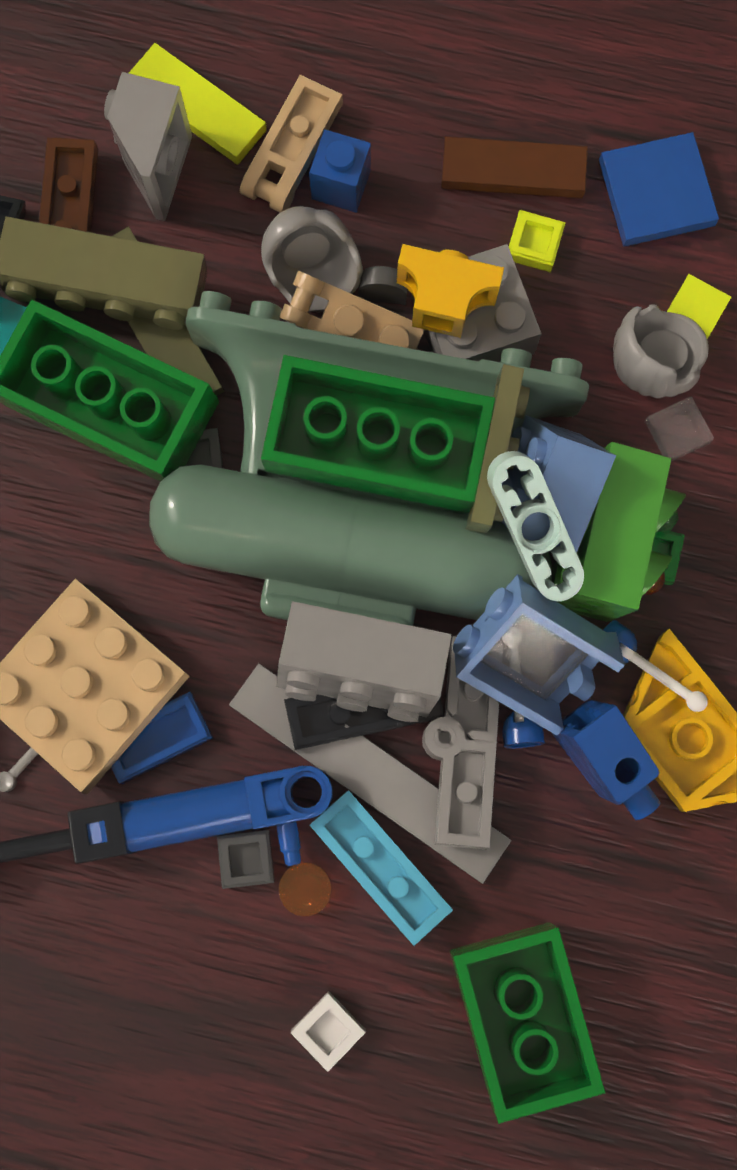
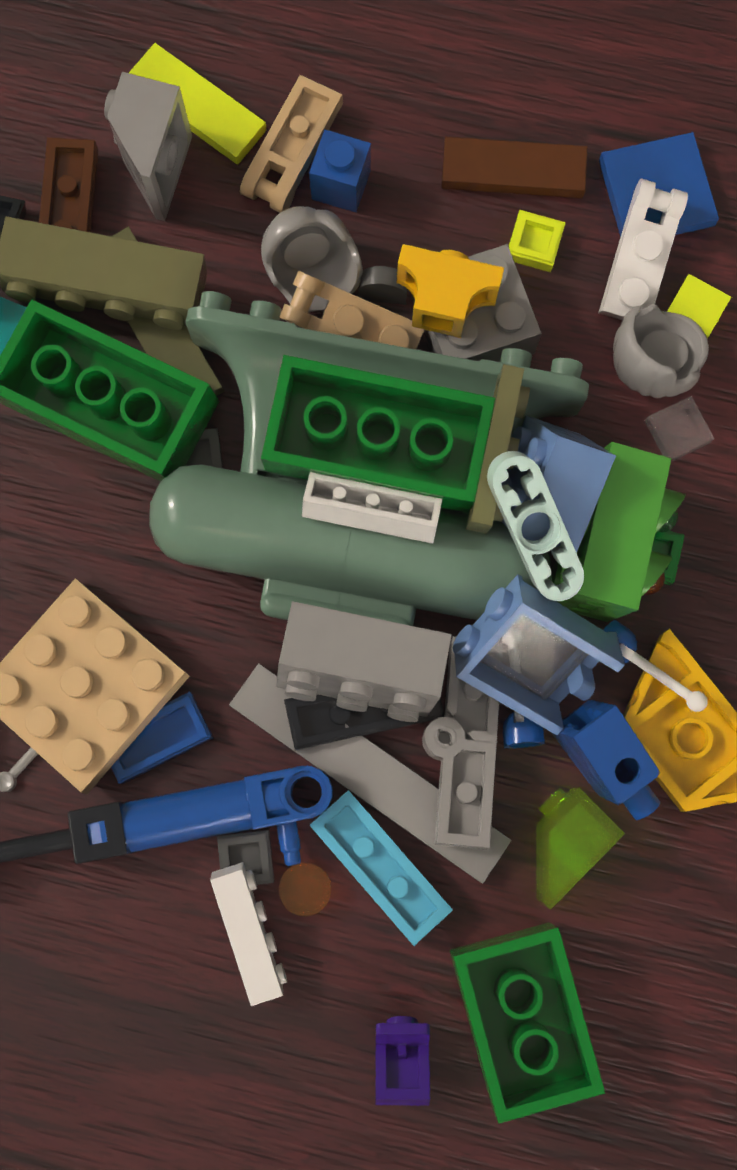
white tile [290,991,366,1072] -> none
none -> white piece [210,862,287,1006]
none -> white piece [302,472,442,544]
none -> dark purple bracket [375,1016,430,1106]
none -> clear neon green slope [536,787,625,910]
none -> white plate [598,178,688,320]

